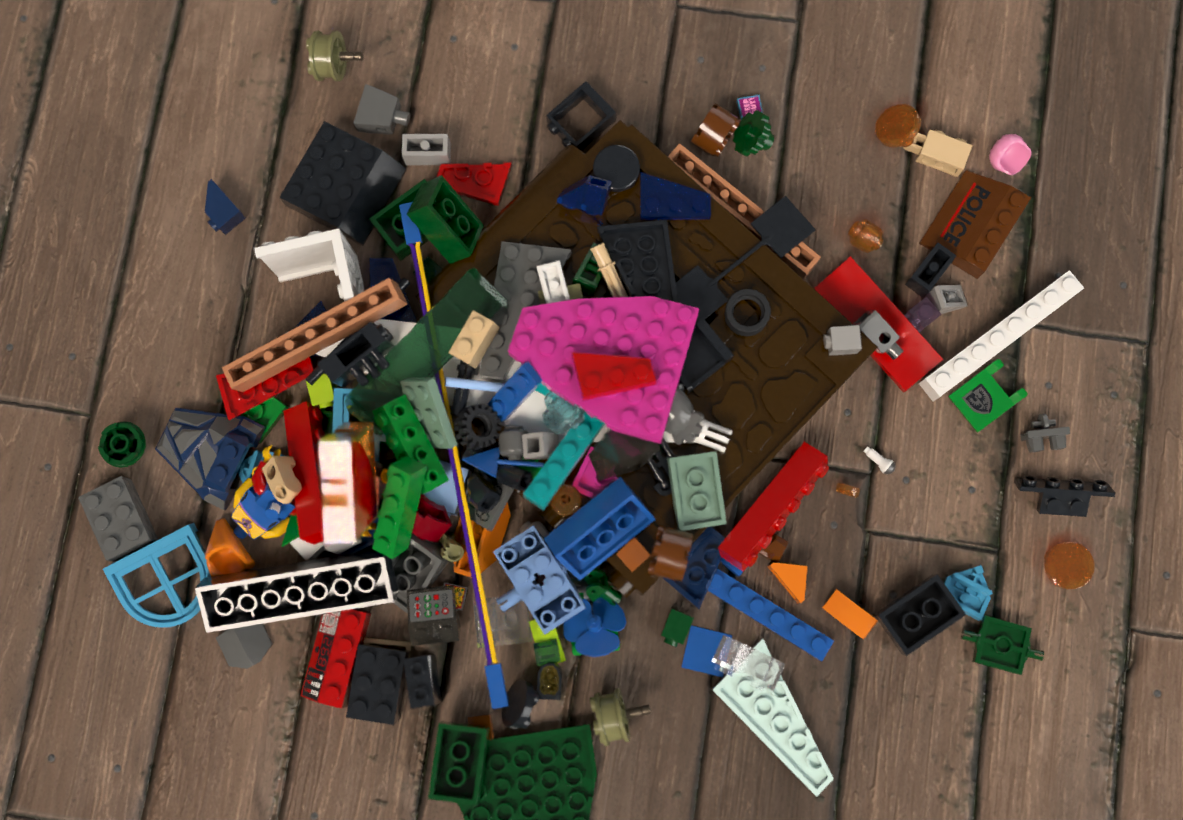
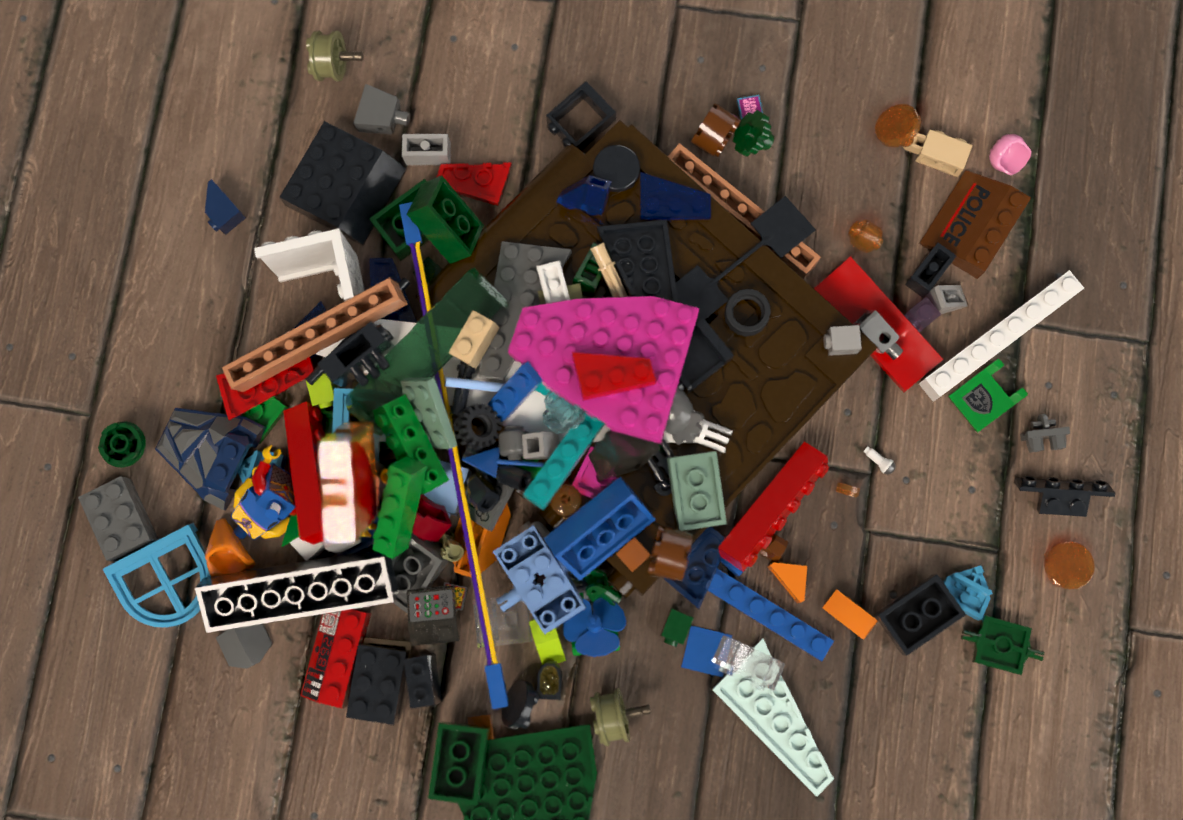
tan leg [262,456,302,504] -> none
clear green tile [533,639,561,666] -> none

